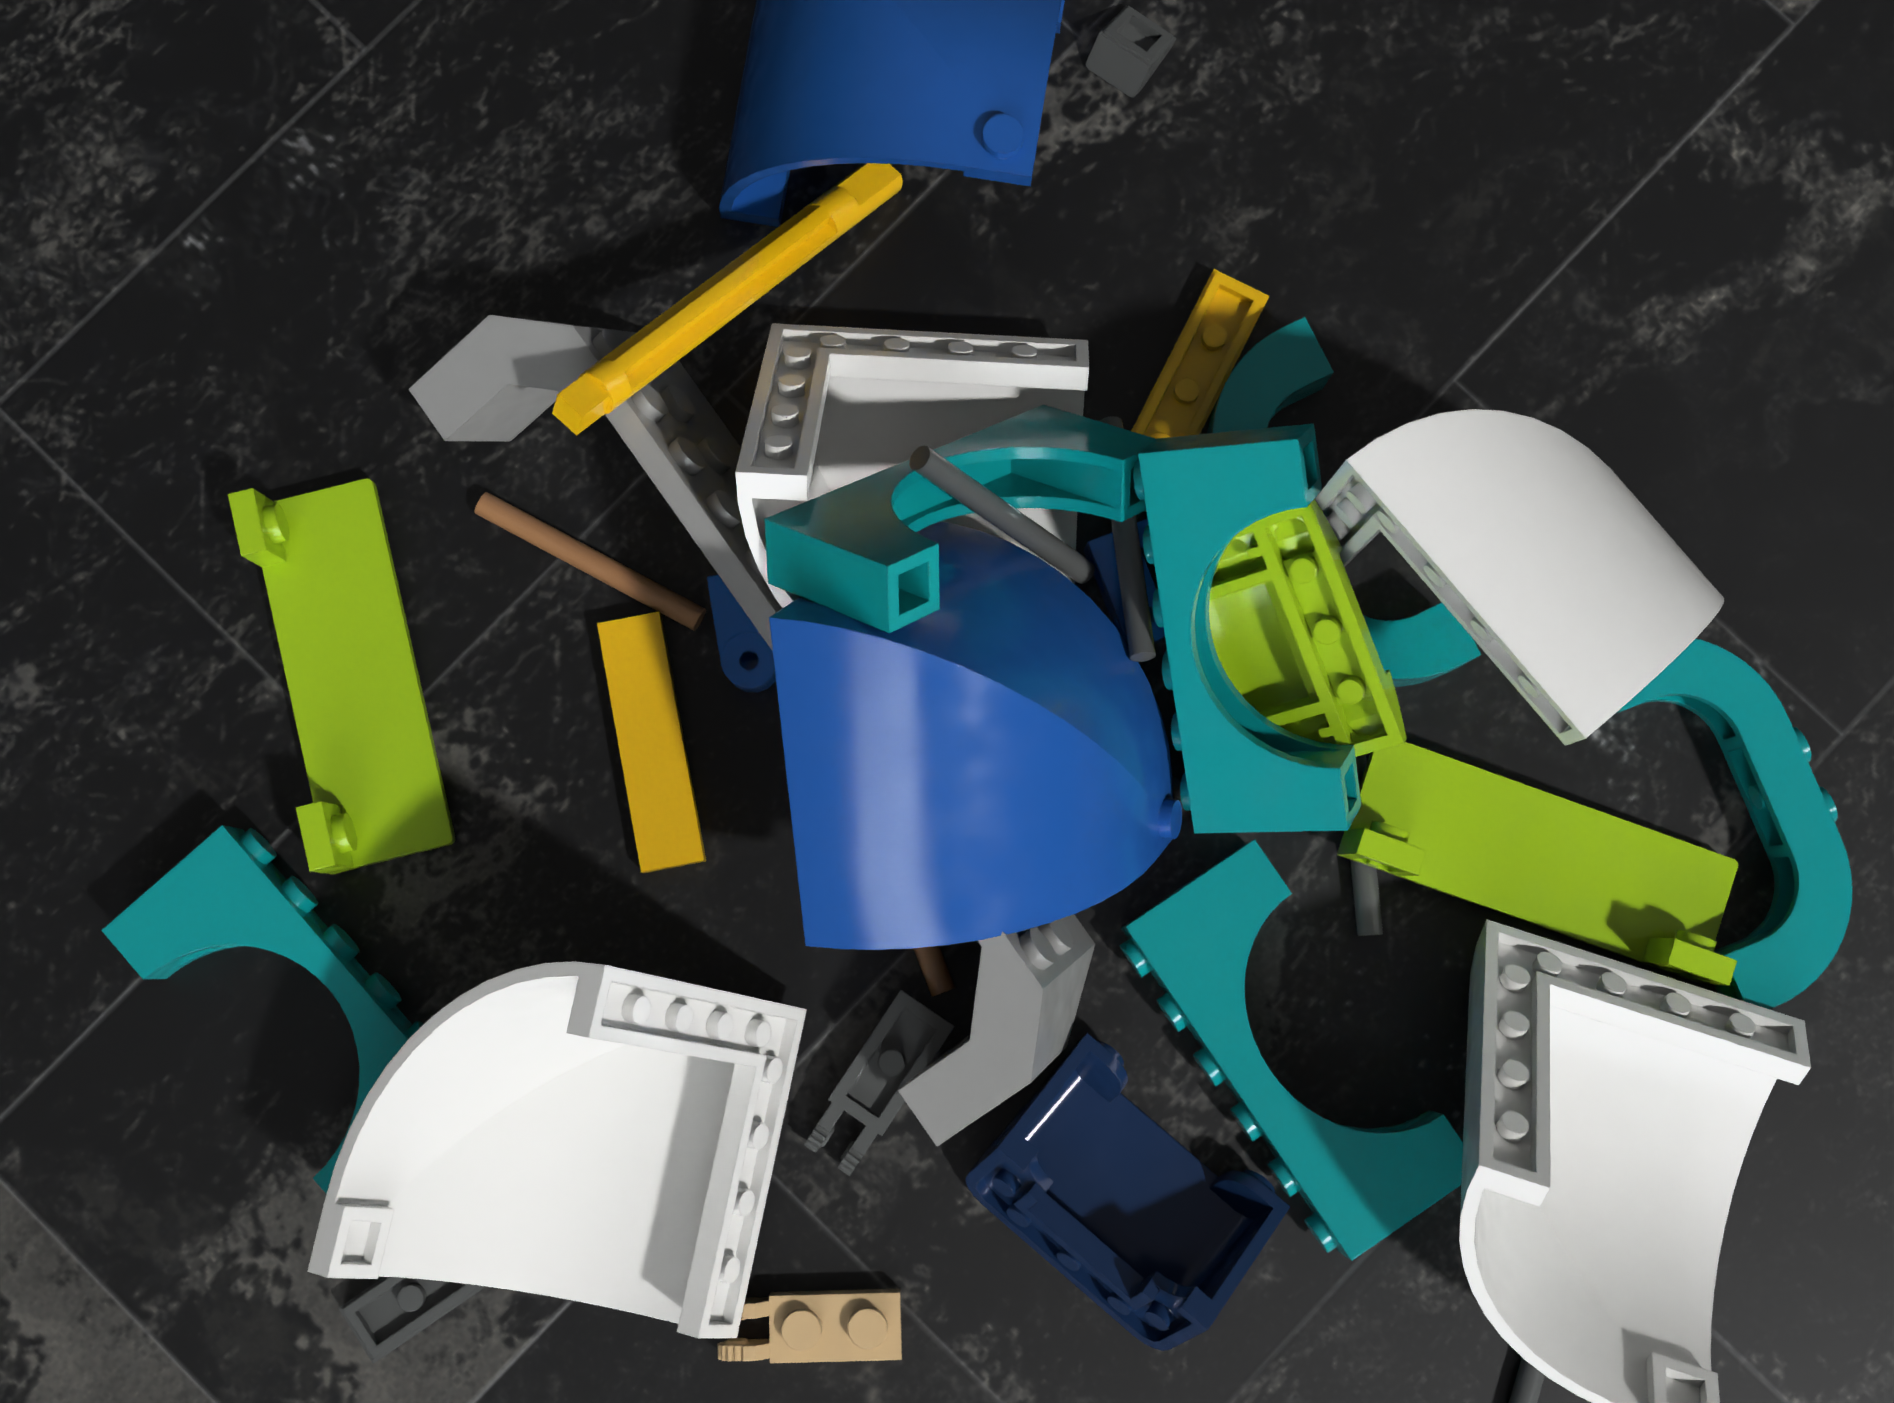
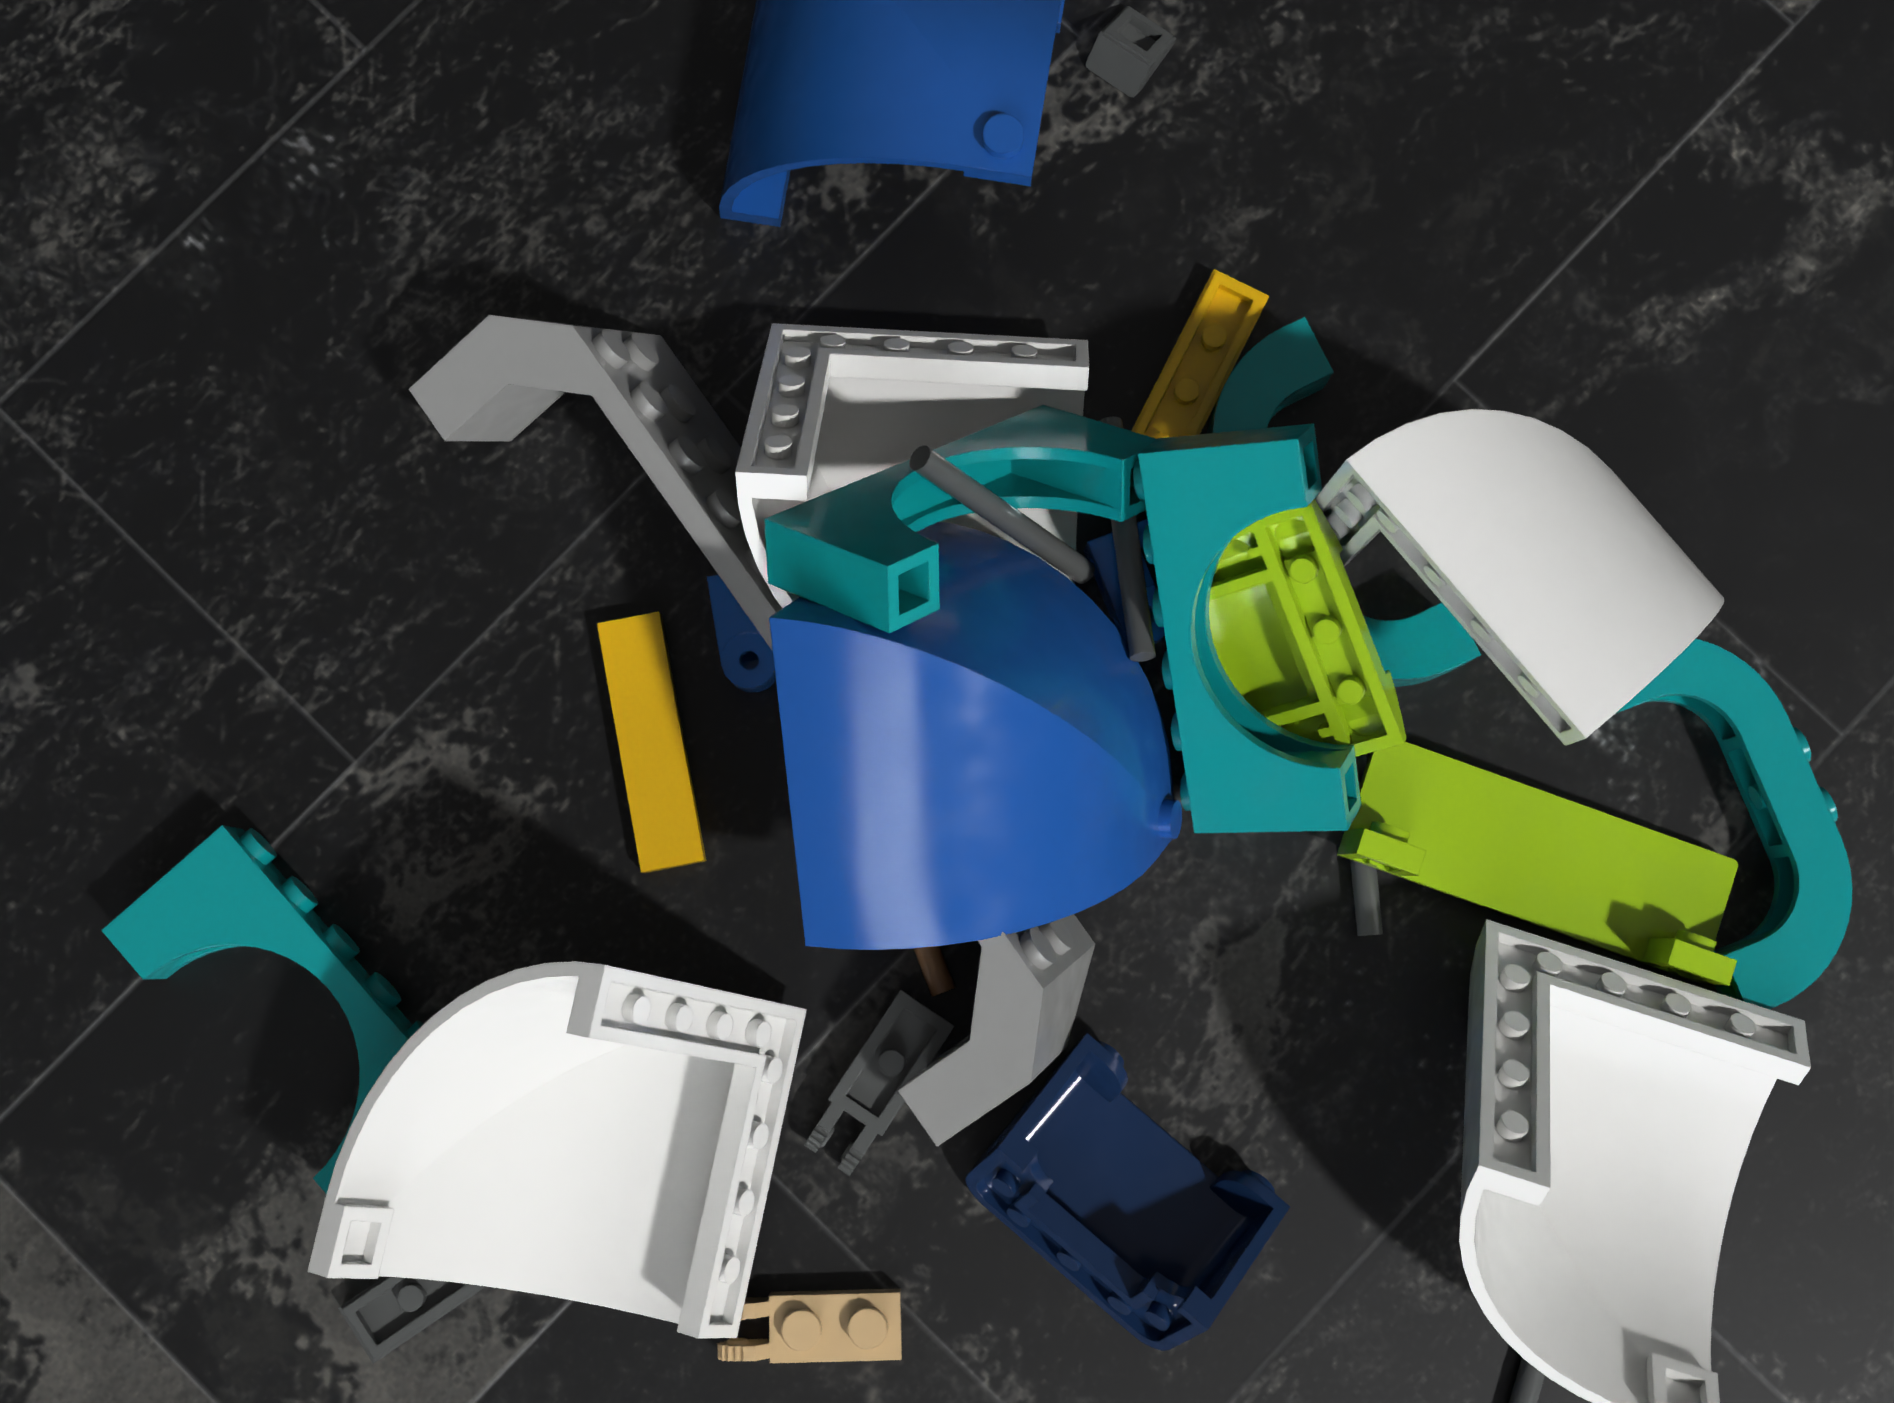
lime bracket [228,478,455,875] -> none
medium nougat bar [475,492,706,631] -> none
yellow piece [552,163,903,436] -> none
teal arch [1120,839,1463,1261] -> none

